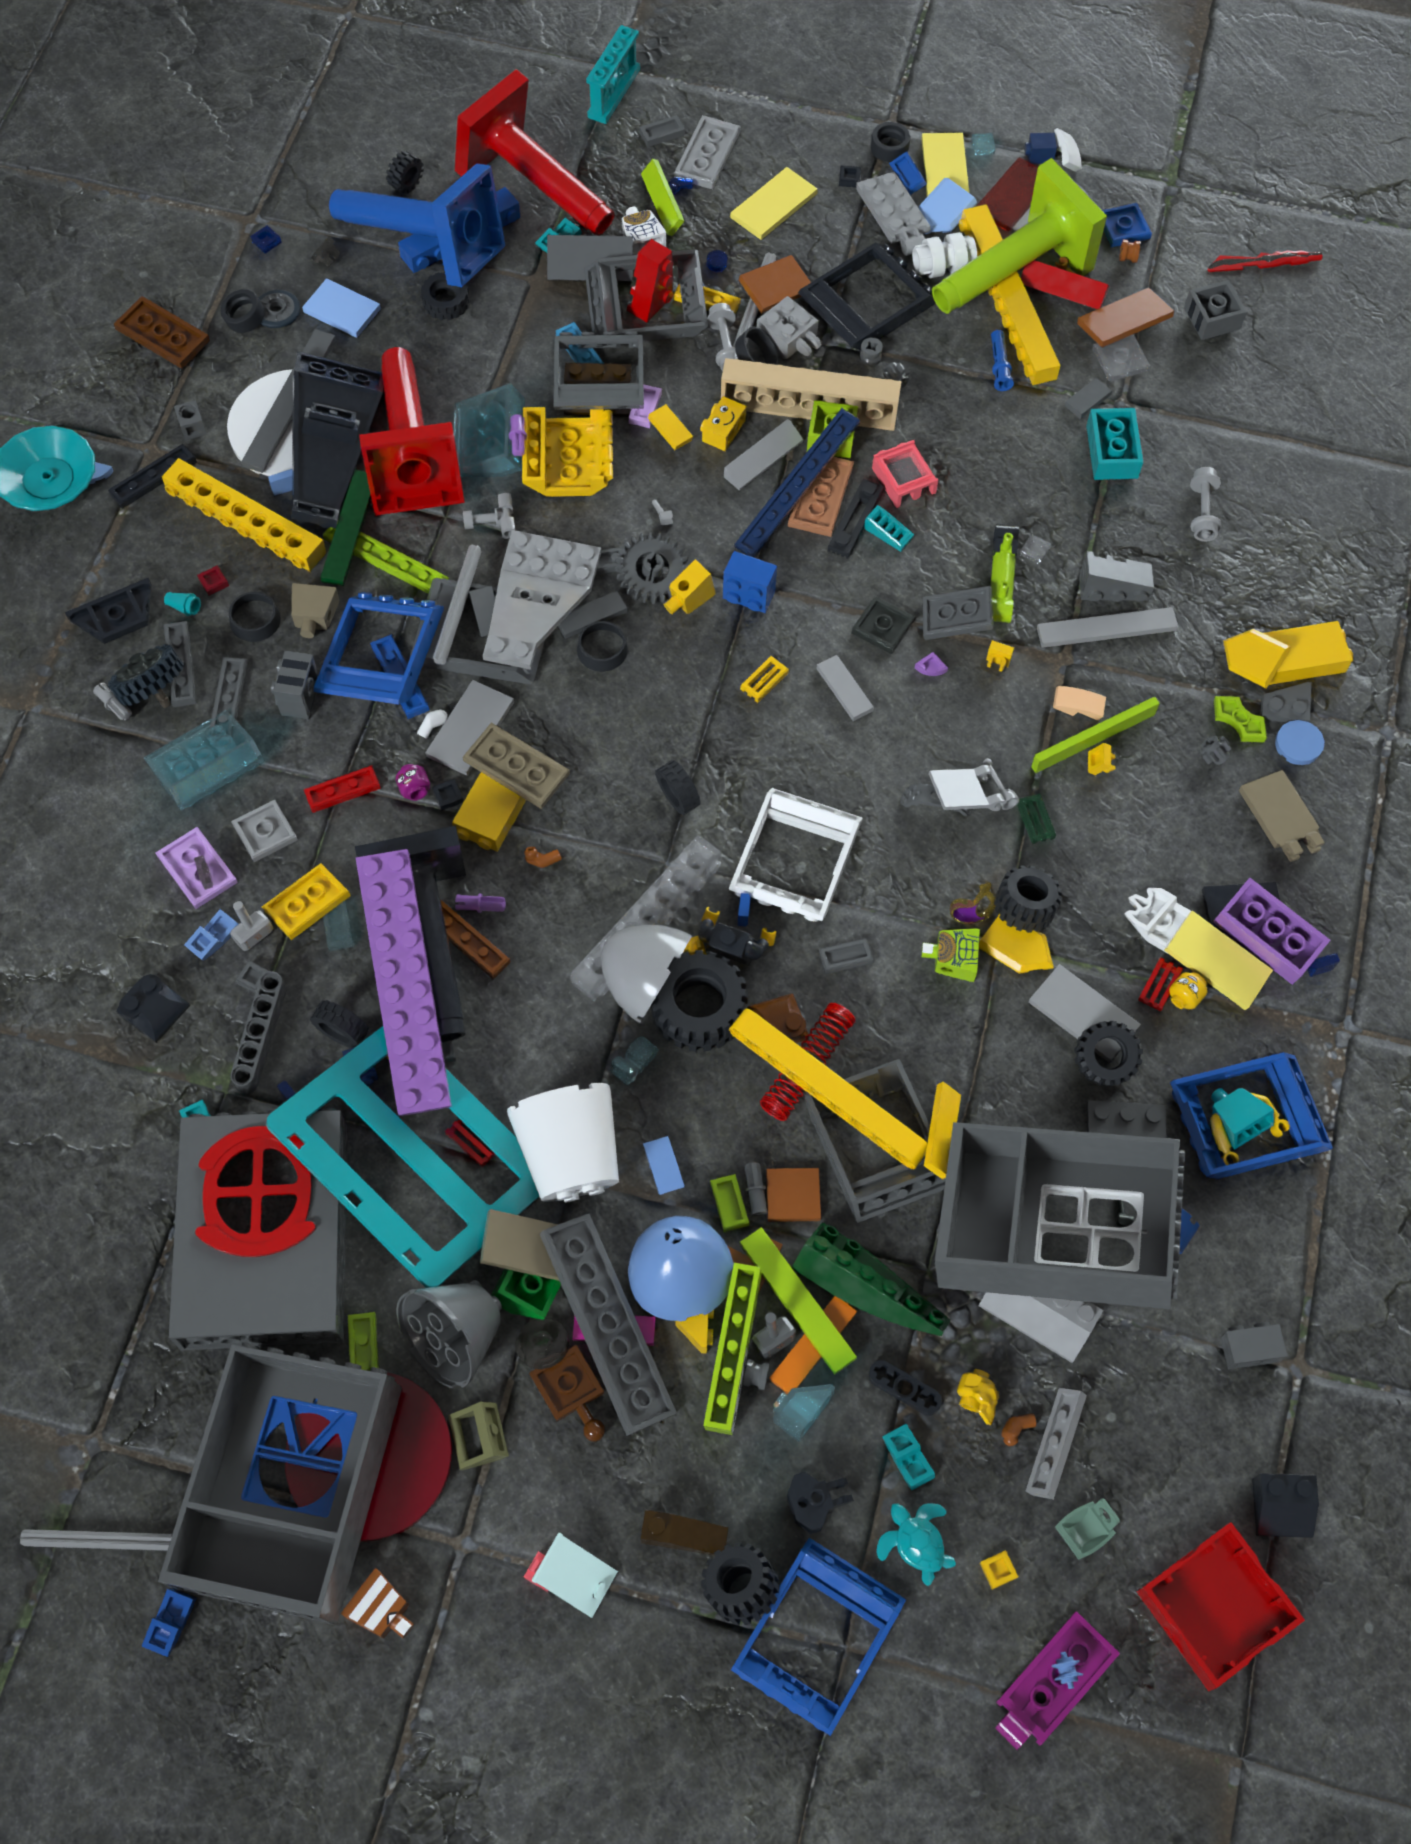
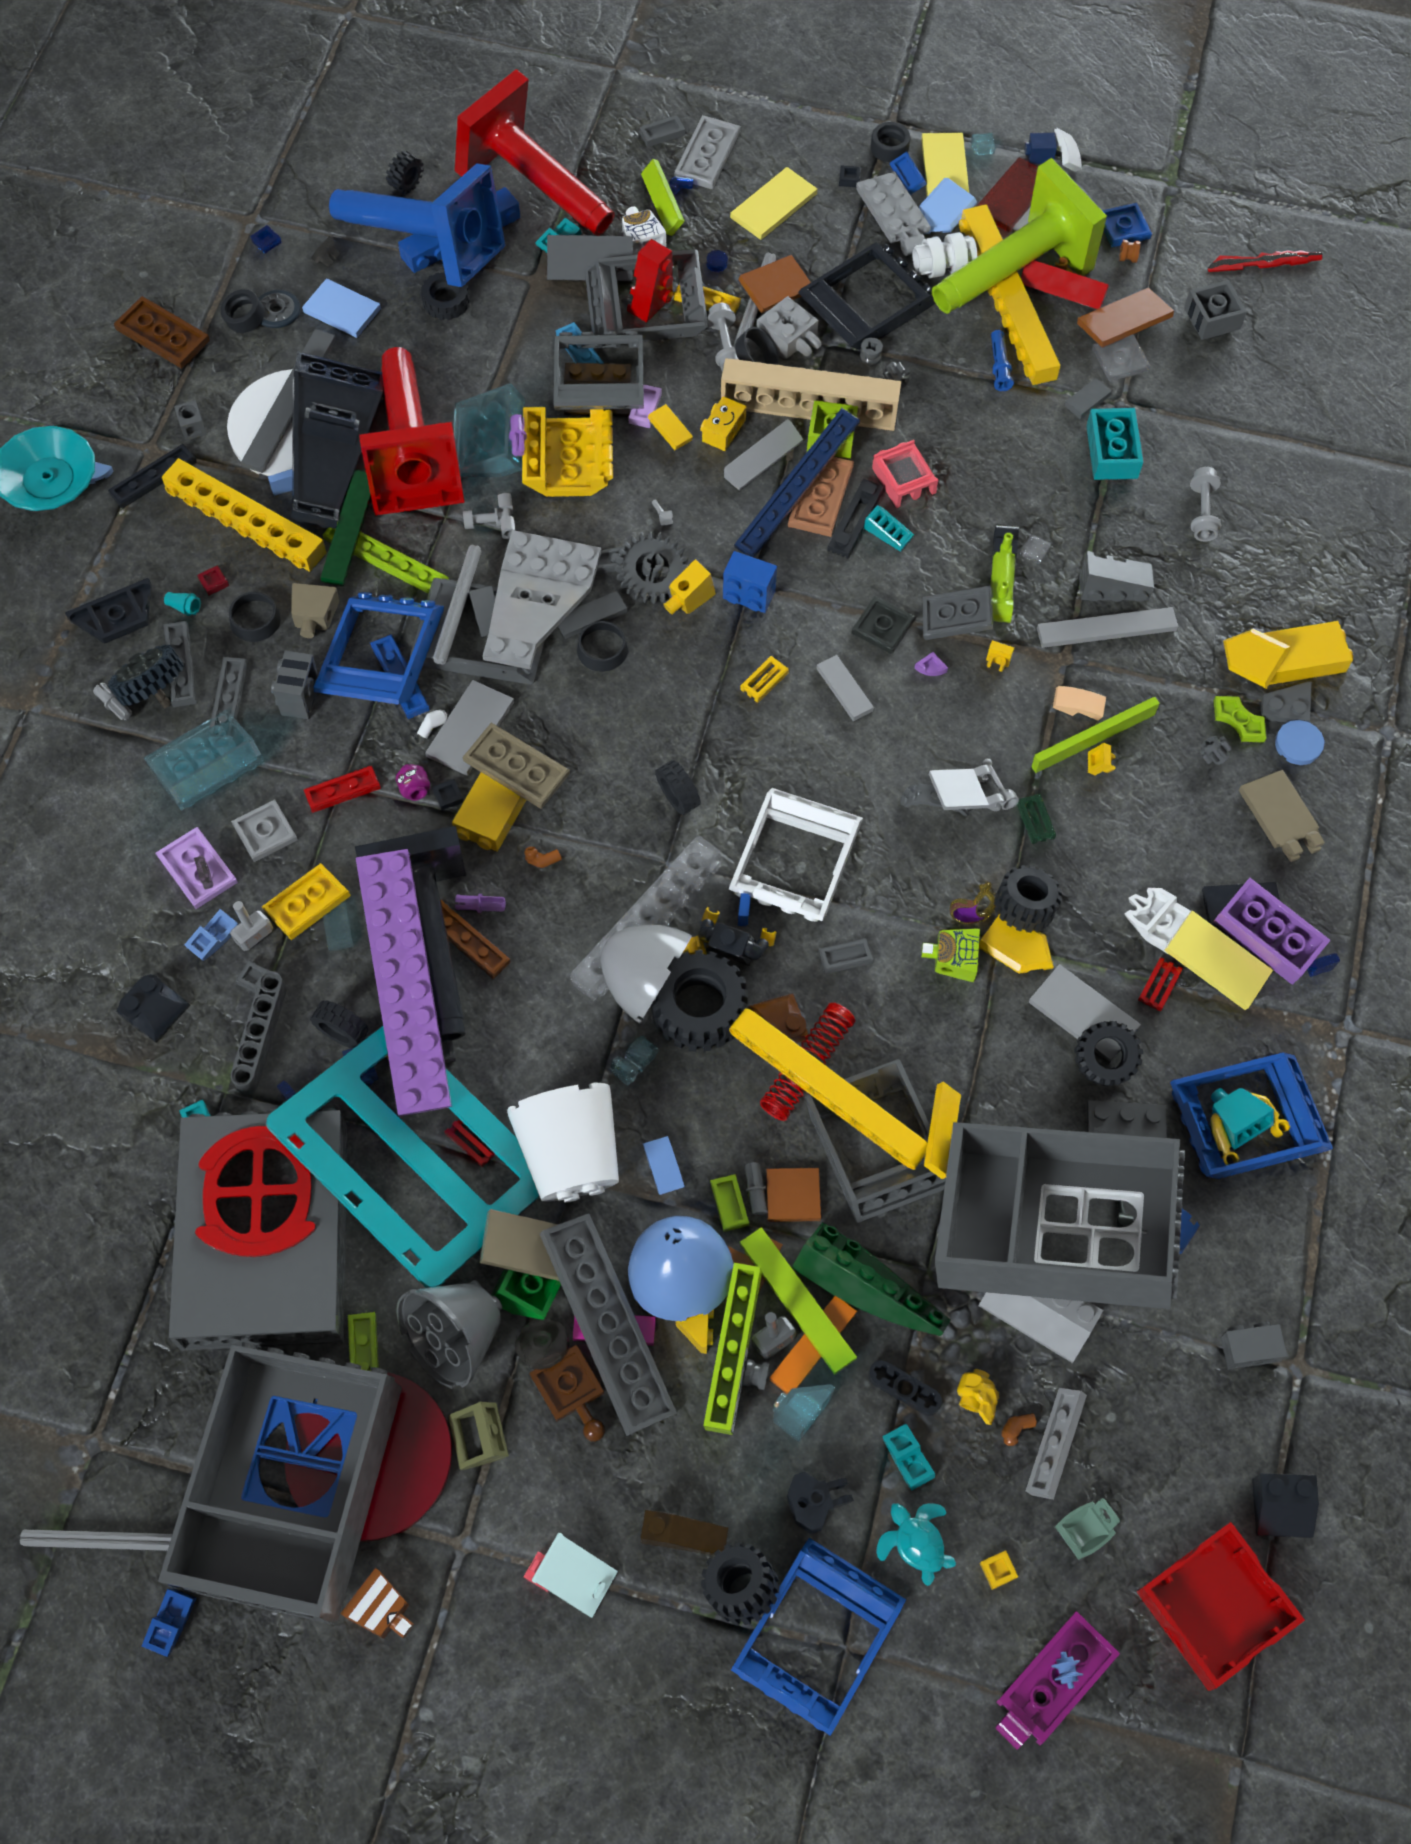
teal fence [586,25,640,124] -> none
yellow head [1169,972,1208,1009] -> none

